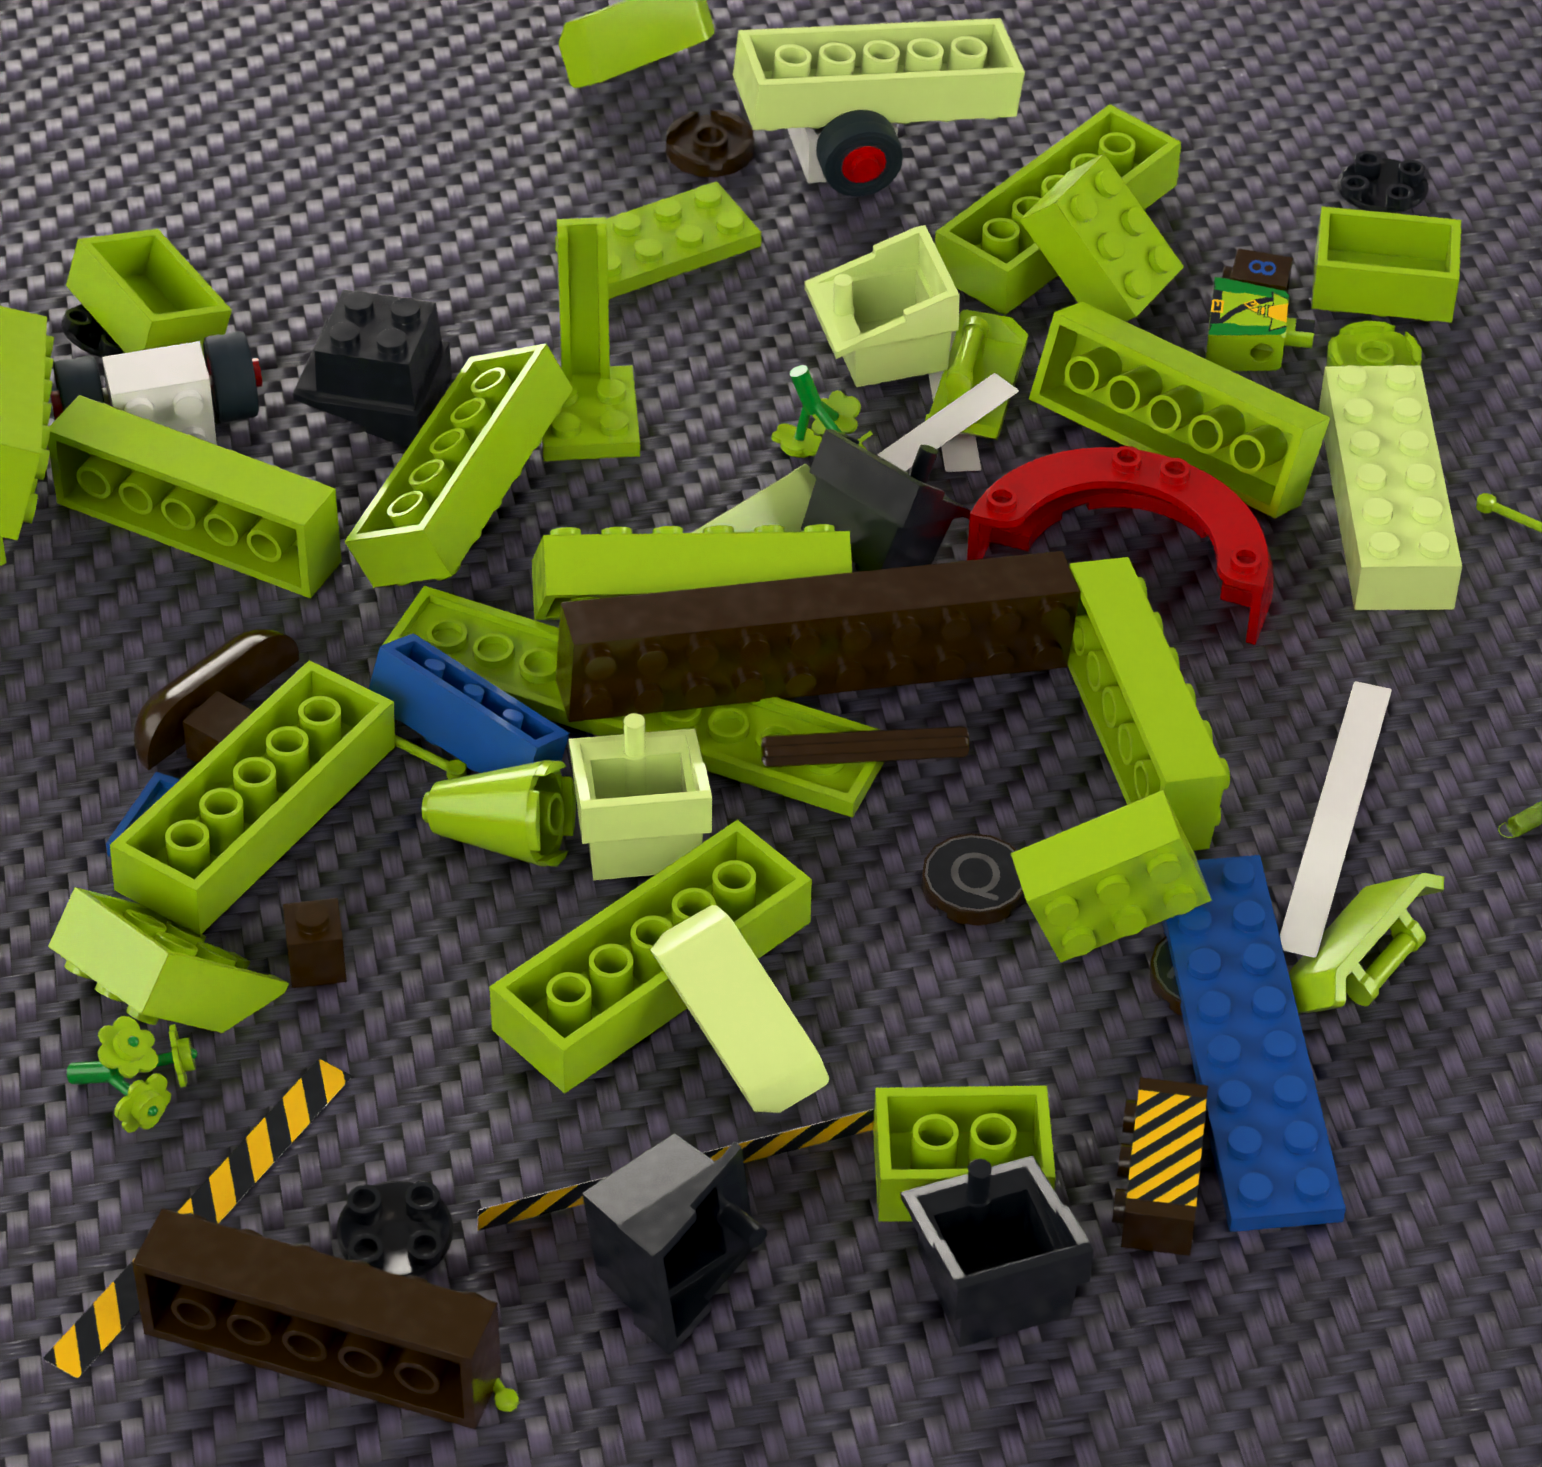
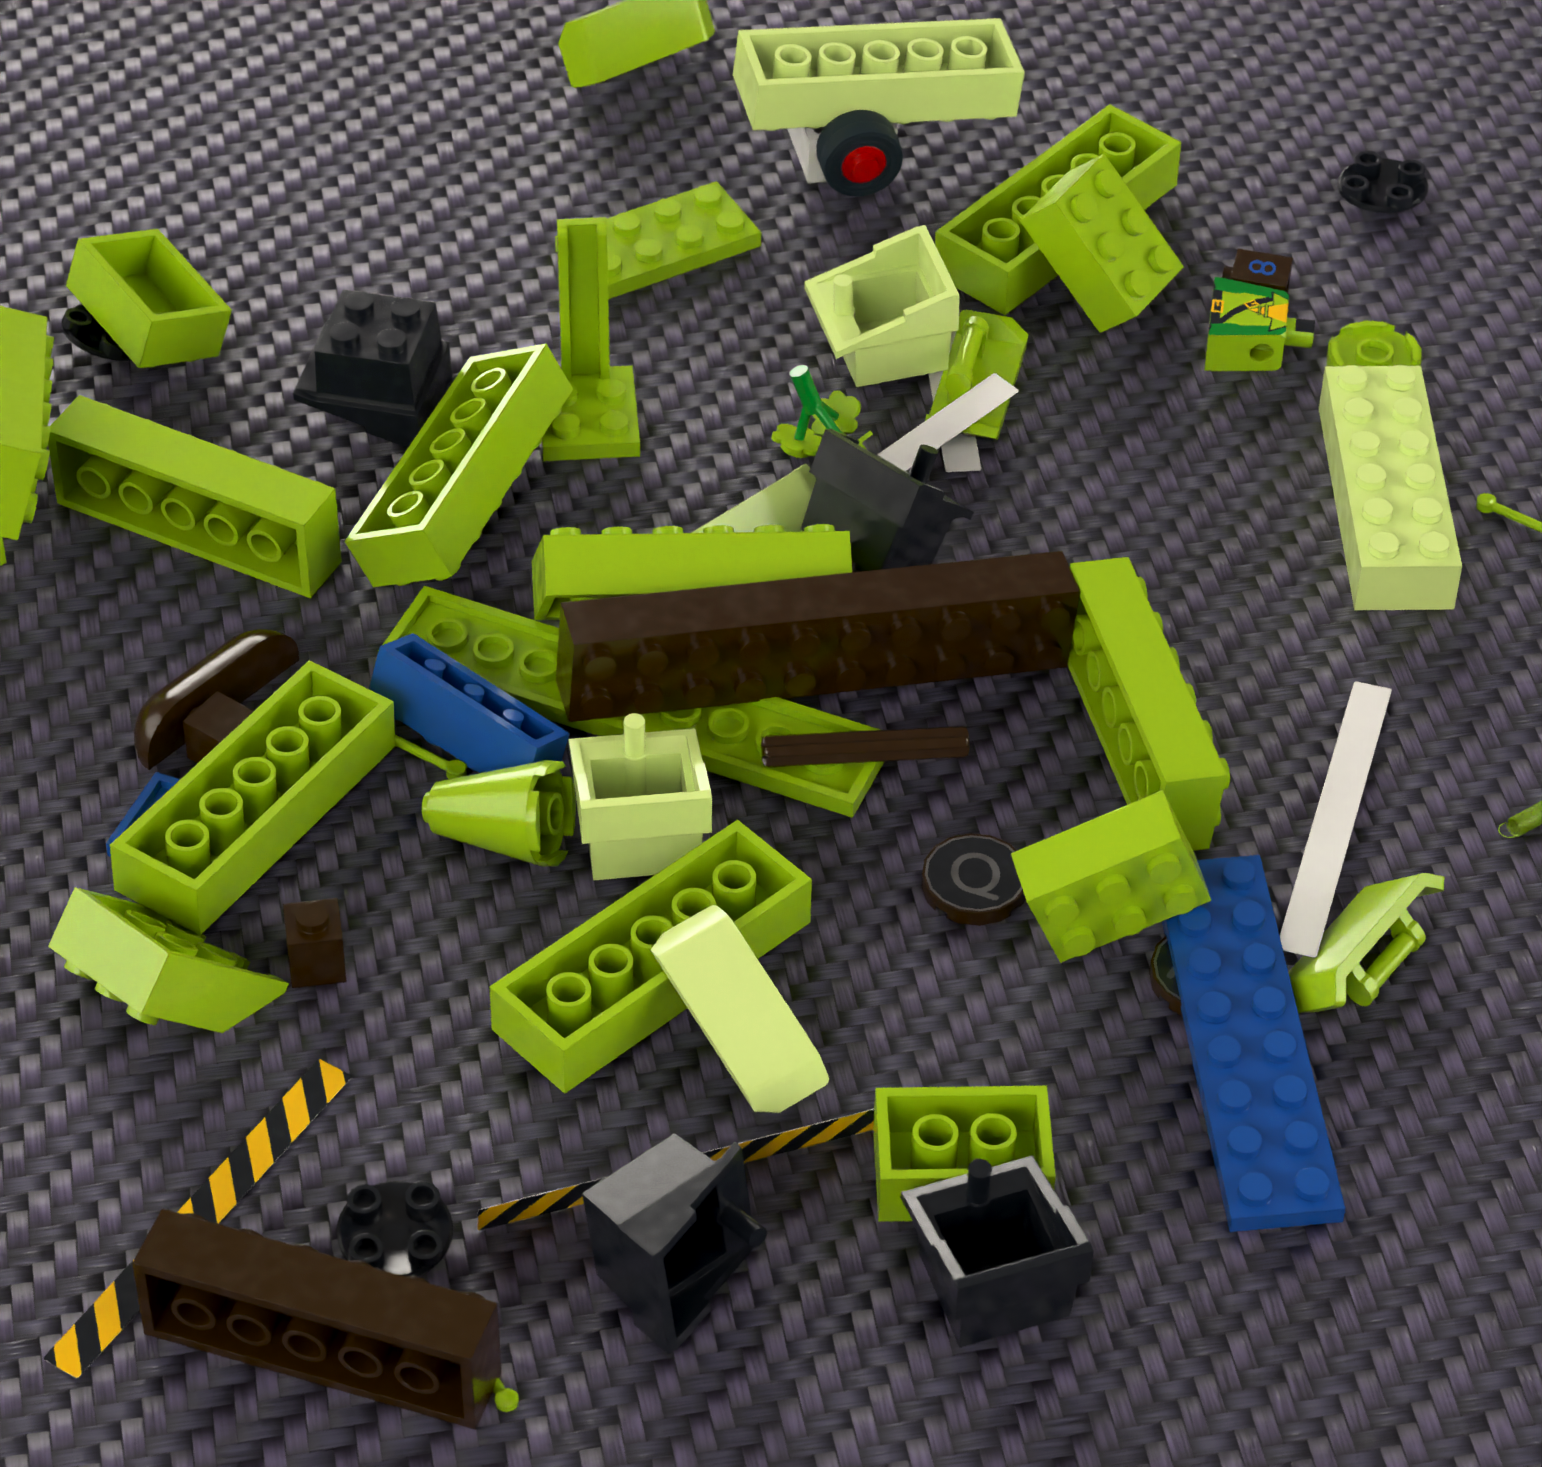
brick [50,331,263,445] -> none
lime plant [67,1016,198,1133] -> none
dark brown tile [666,110,755,178] -> none
red windscreen [967,446,1274,645] -> none
lime brick [1029,301,1330,518] -> none
brick [1112,1077,1208,1256] -> none
lime piece [1311,206,1461,323] -> none

